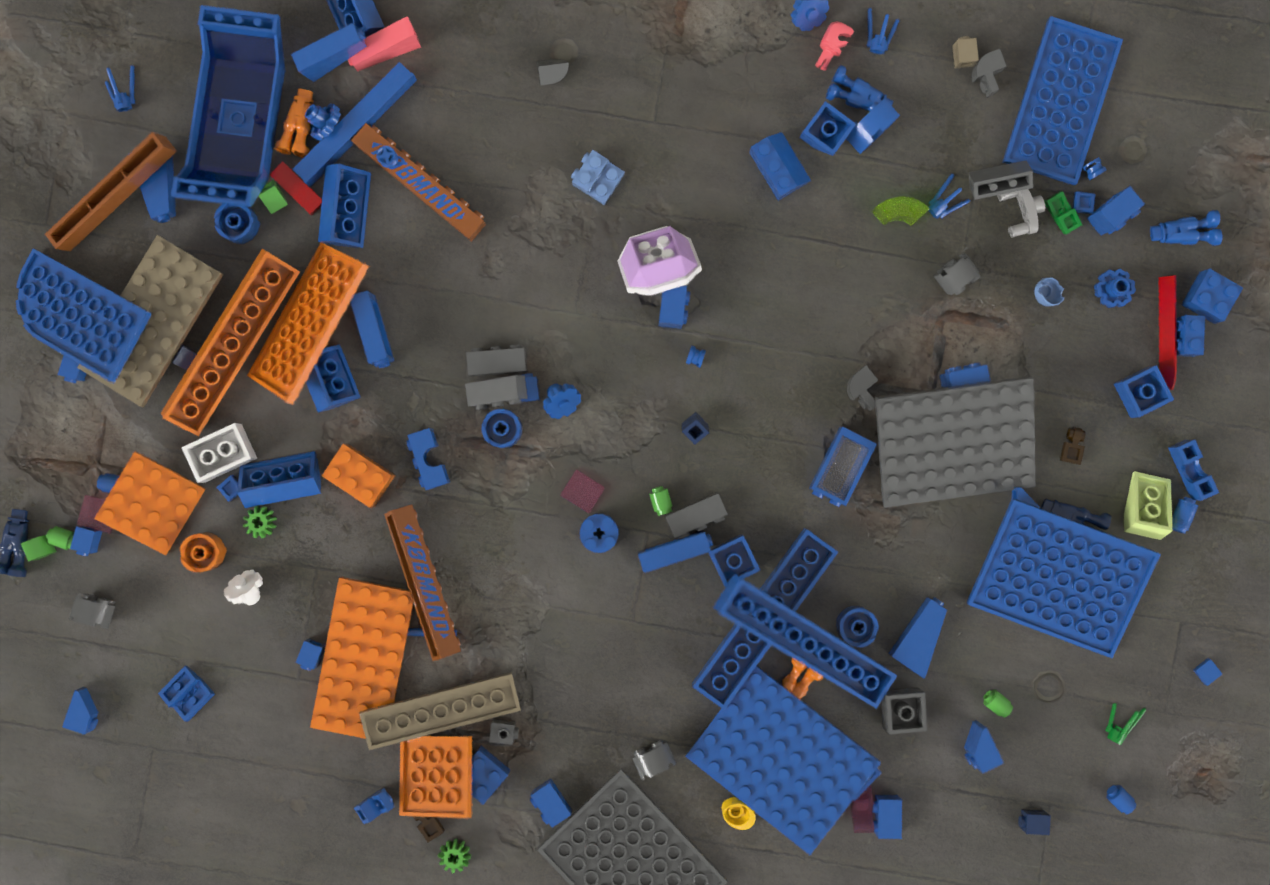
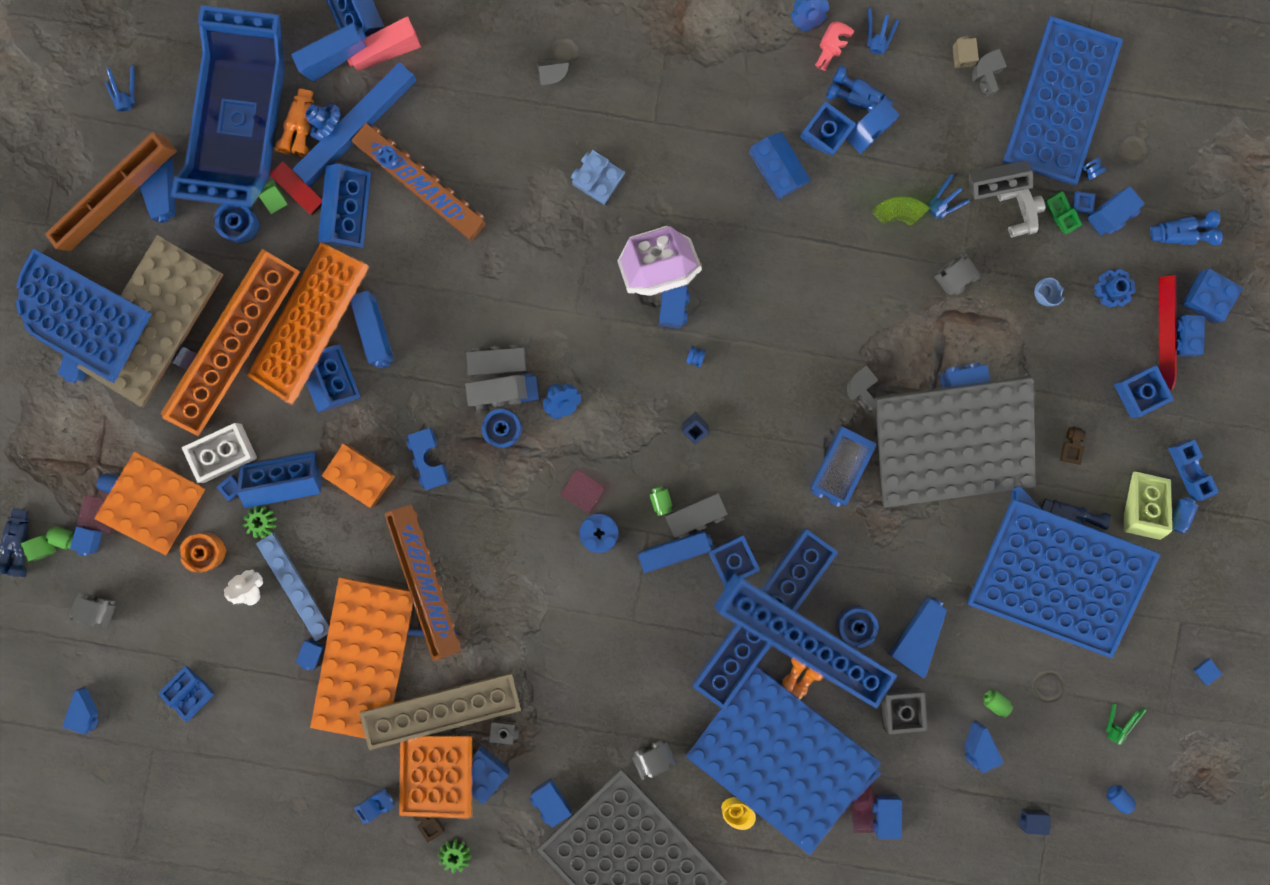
none -> medium blue plate [256,533,330,641]

